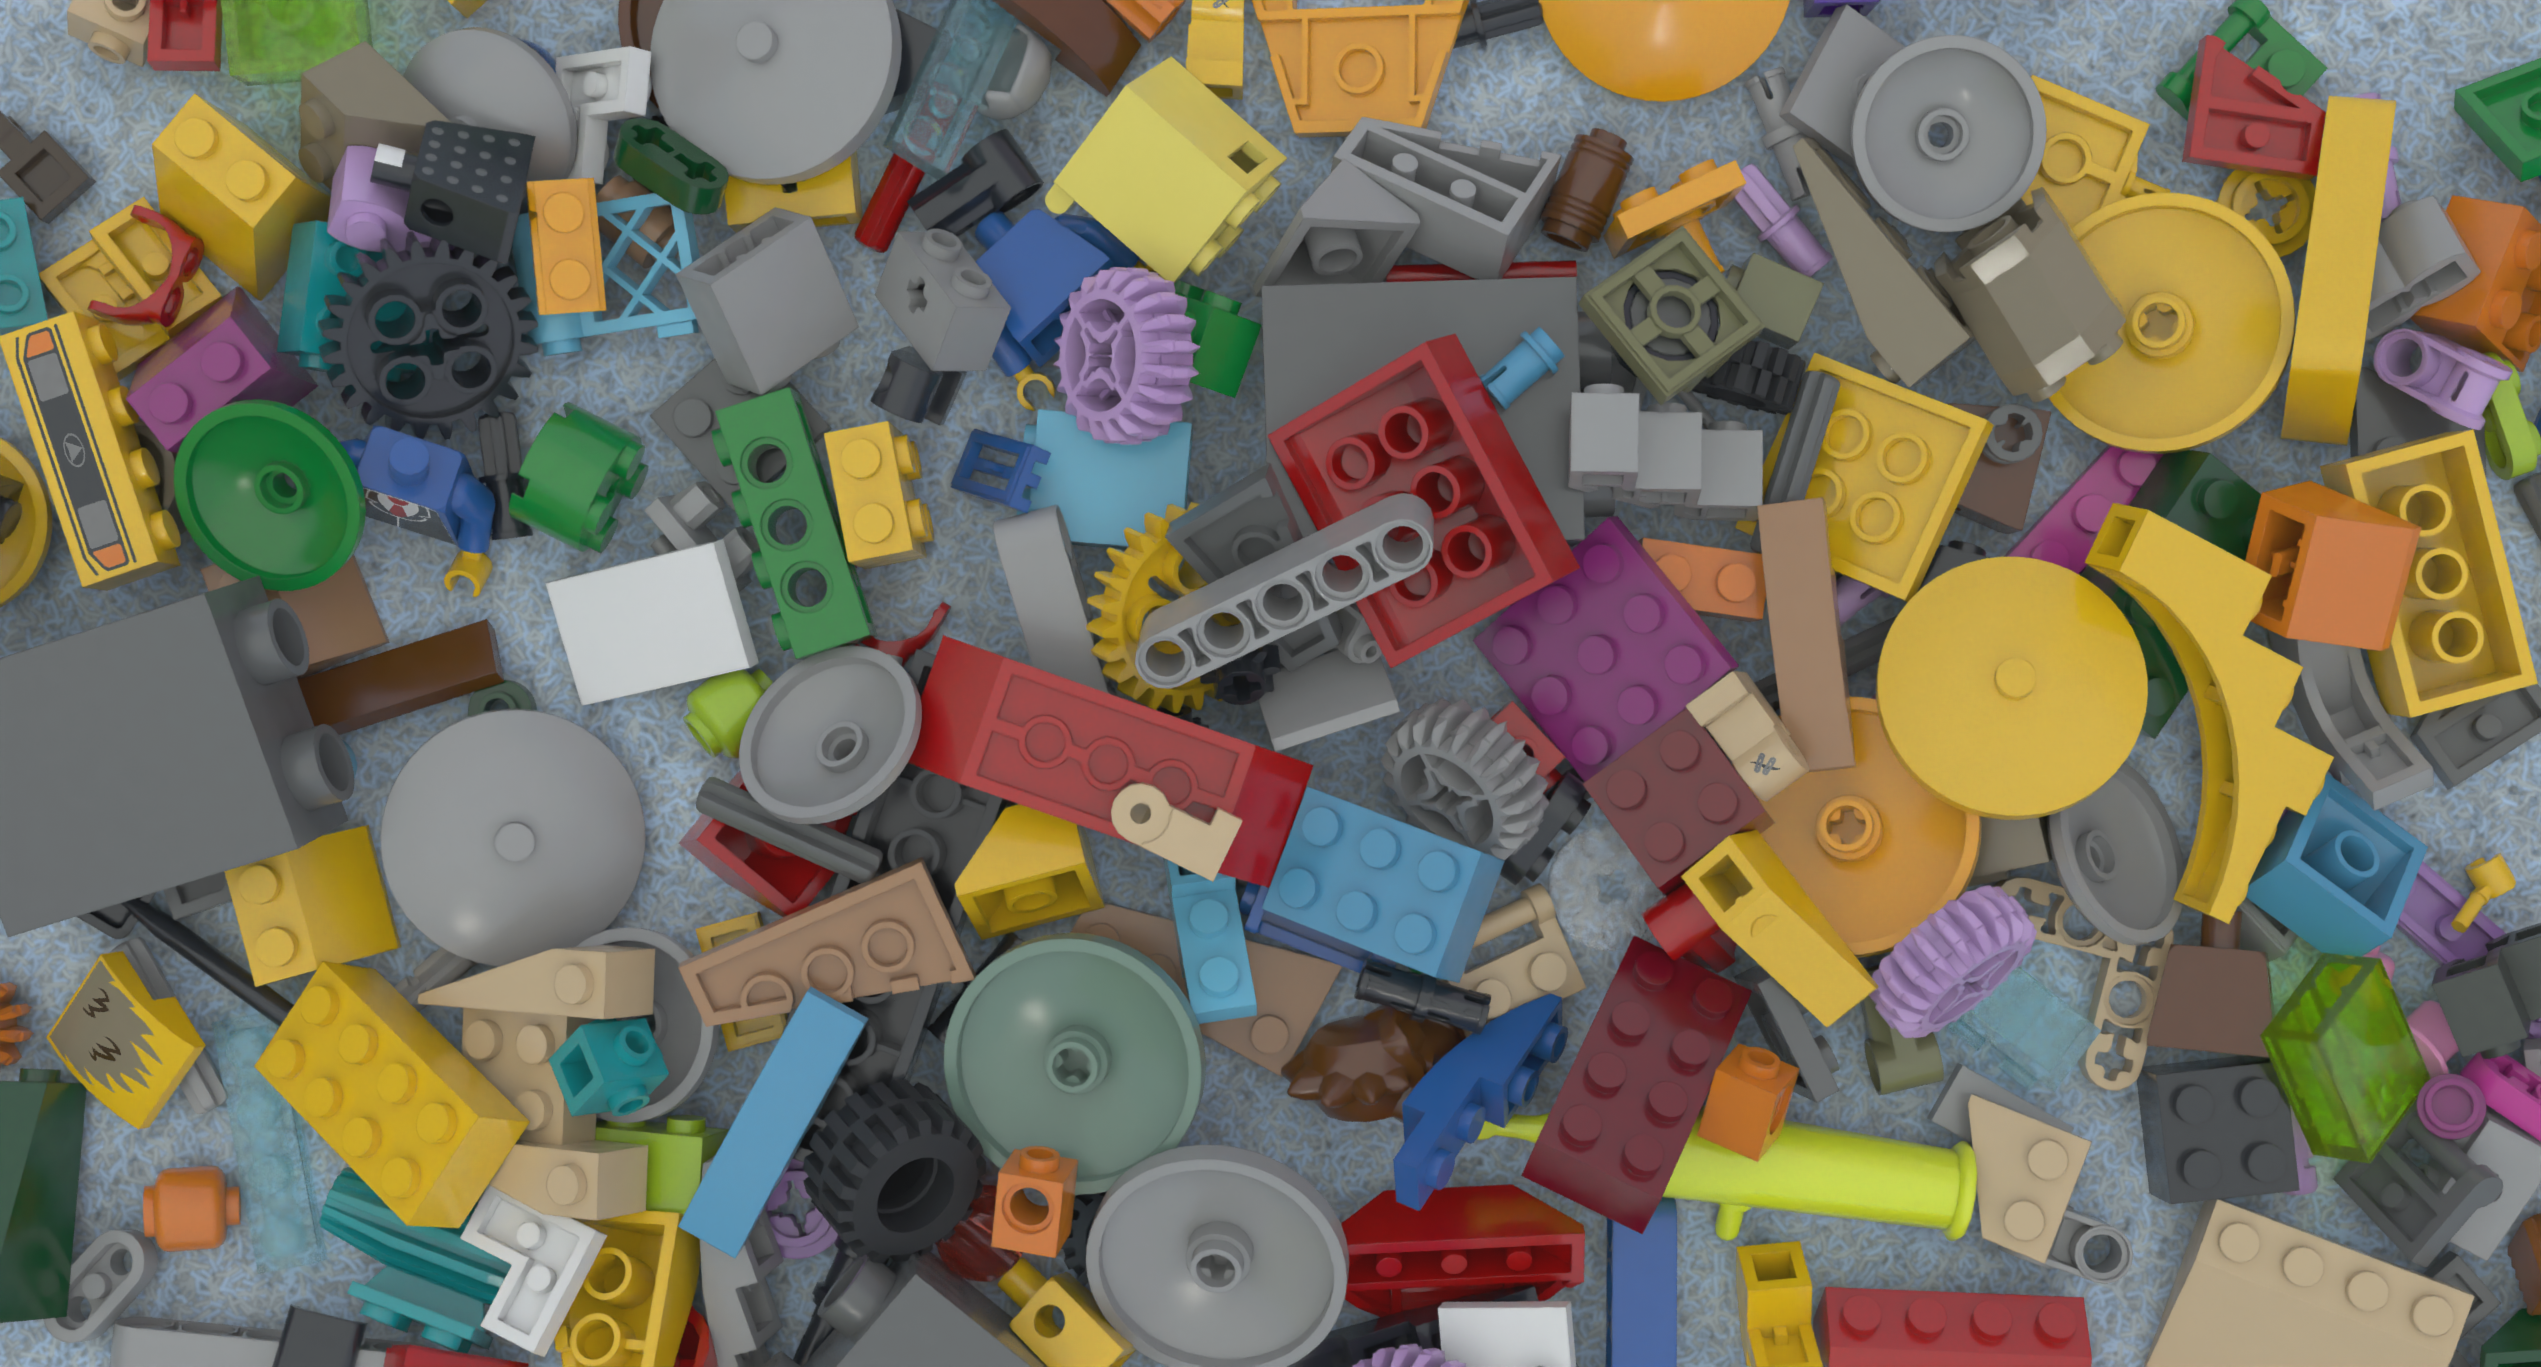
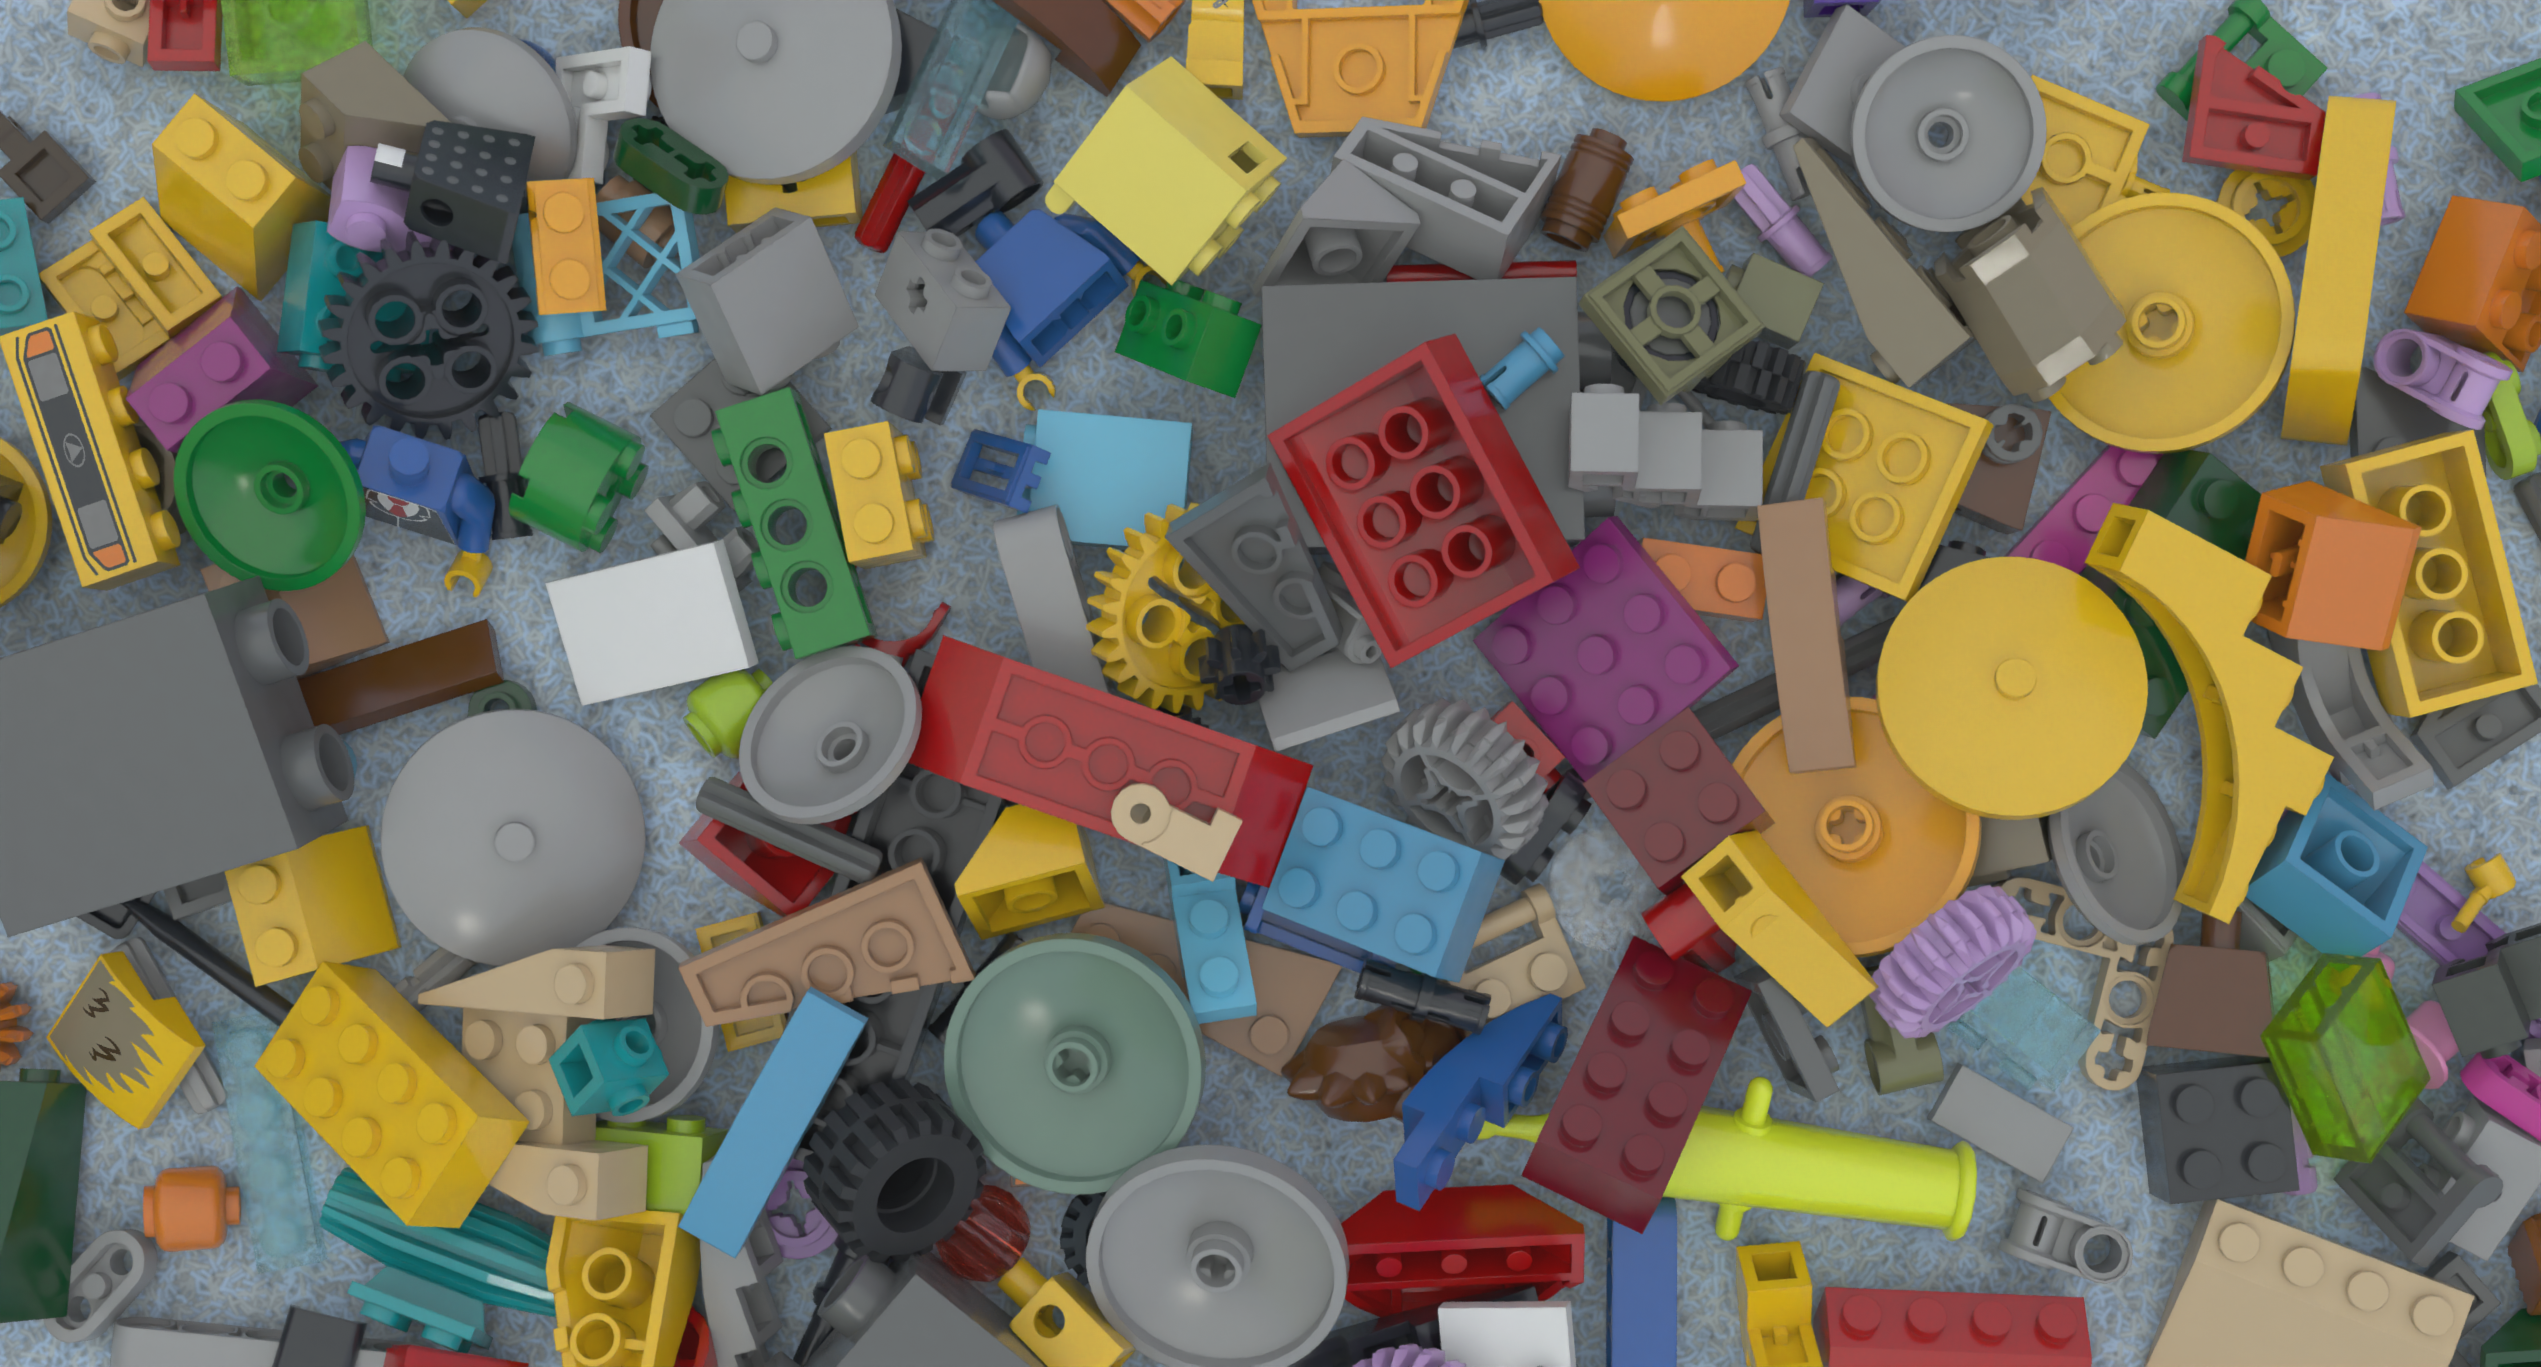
red cap [87,205,204,327] -> none
white plate [460,1185,607,1357] -> none
orange brick [991,1146,1078,1258] -> none
lavender gear [1053,267,1200,445] -> none
light grey beam [1135,493,1434,689] -> none
tan leg [1686,671,1810,802] -> none
orange brick [1697,1043,1800,1162] -> none
tan wing [1968,1094,2092,1264] -> none
light grey brick [2365,195,2481,340] -> none
magenta plate [2416,1074,2486,1140] -> none

